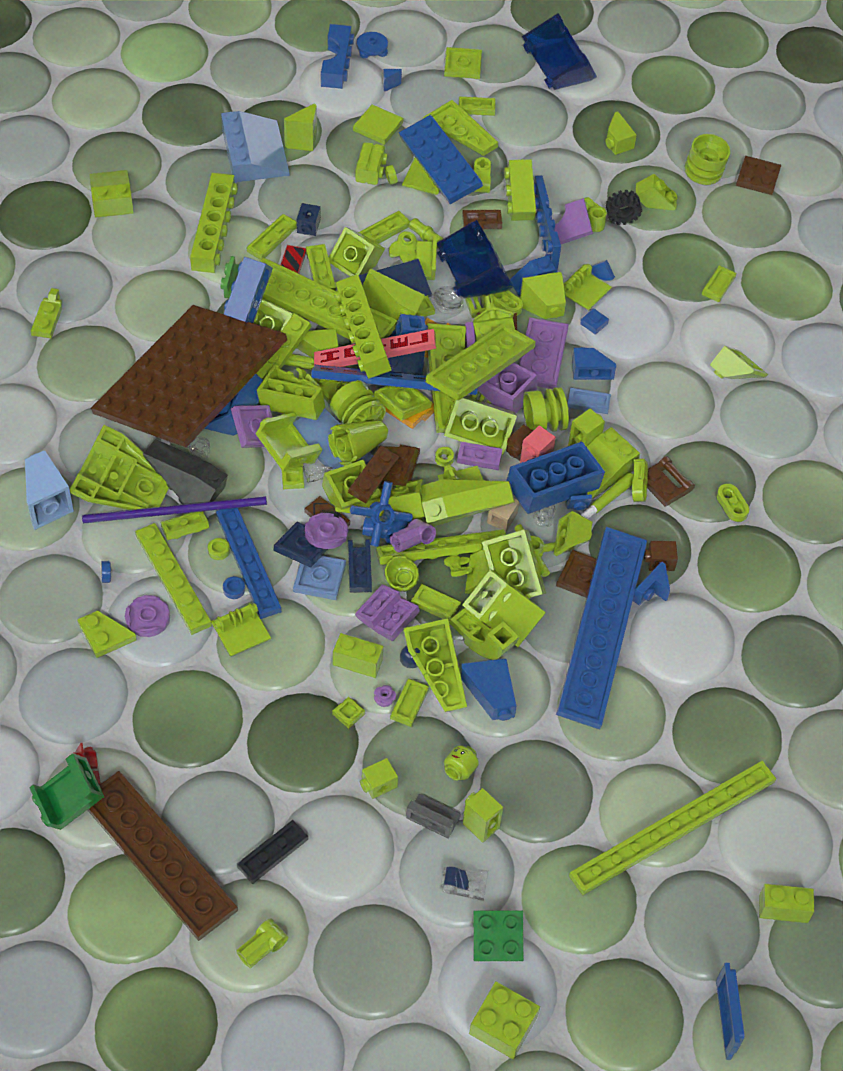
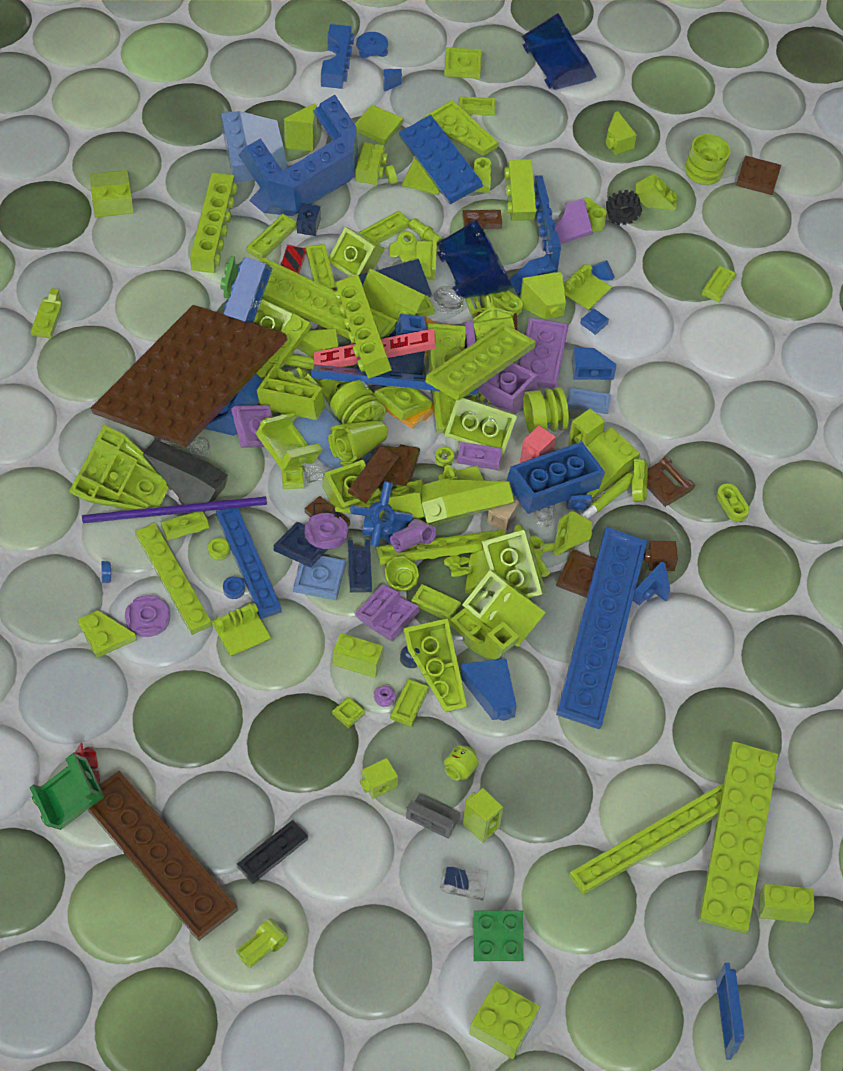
light blue slope [25,450,74,530] -> none
reddish brown brick [506,424,533,461] -> none
lime slope [710,345,768,379] -> none
none -> blue wedge [239,95,358,216]
none -> lime plate [698,741,778,934]

